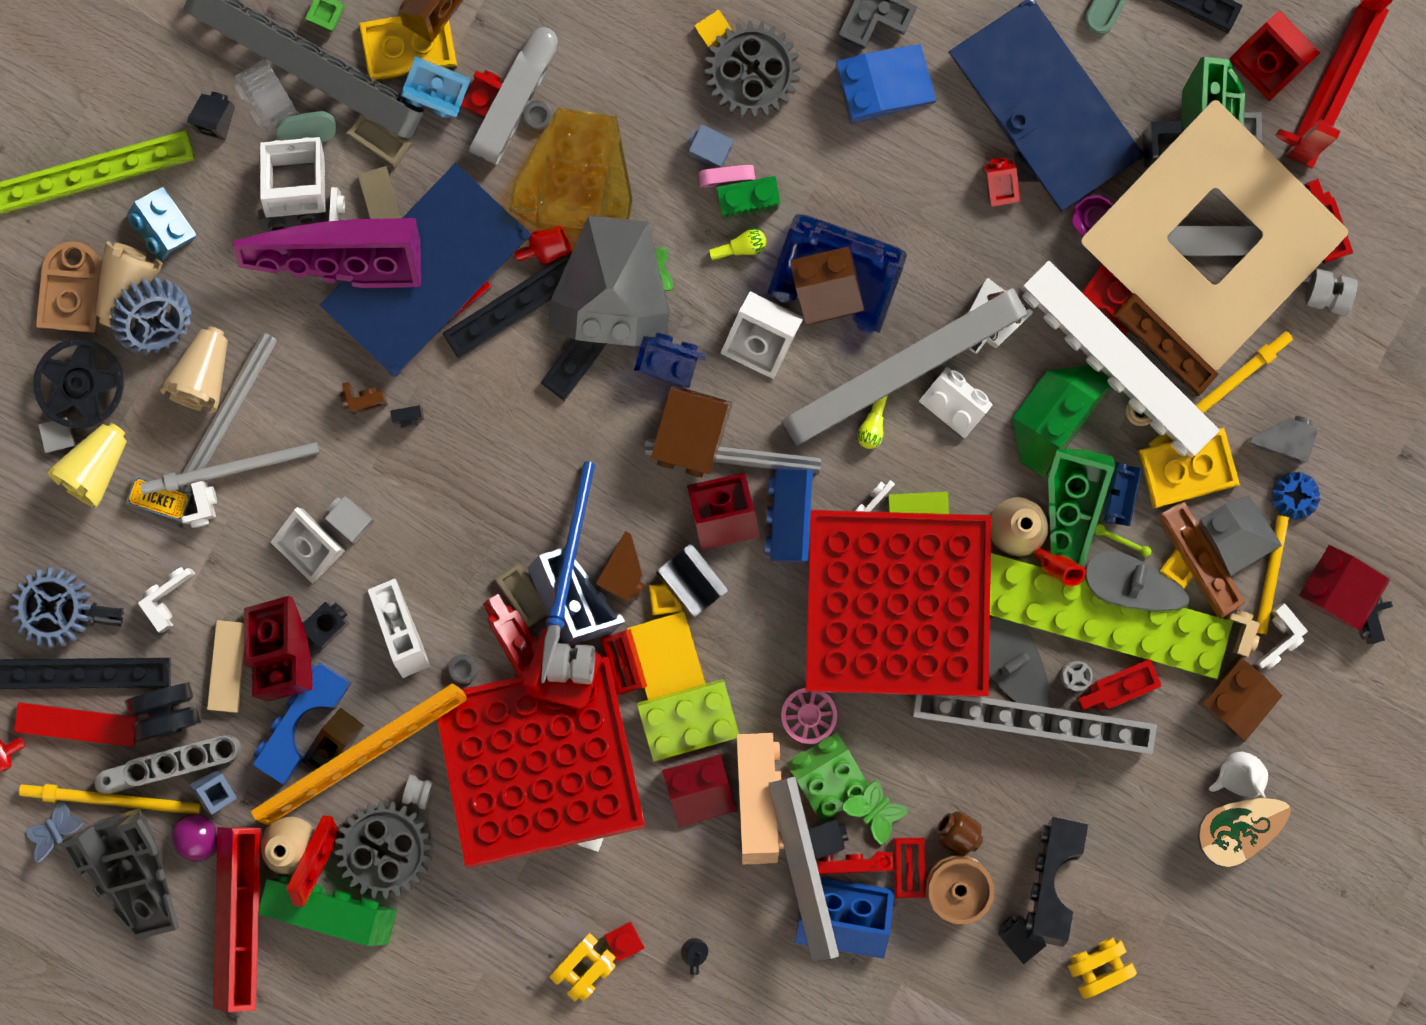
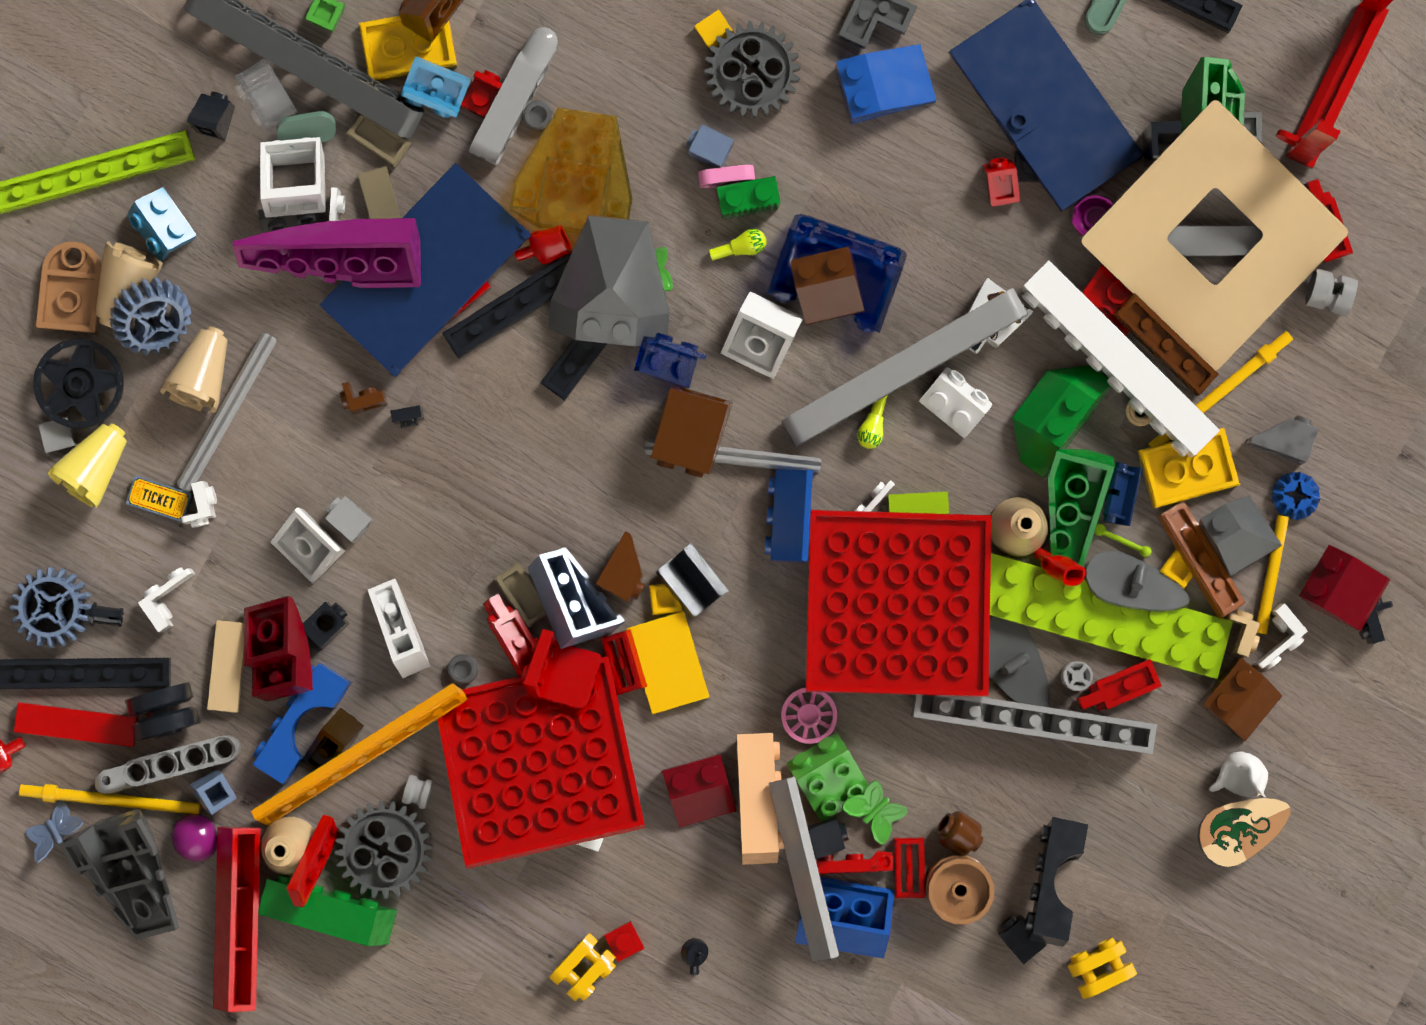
light grey bar [140,442,320,495] -> none
blue piece [541,461,595,683] -> none
light grey wheel [547,643,595,684] -> none
lime plate [637,679,739,762] -> none
dark red slope [687,472,760,550] -> none
red slope [1229,10,1321,102] -> none

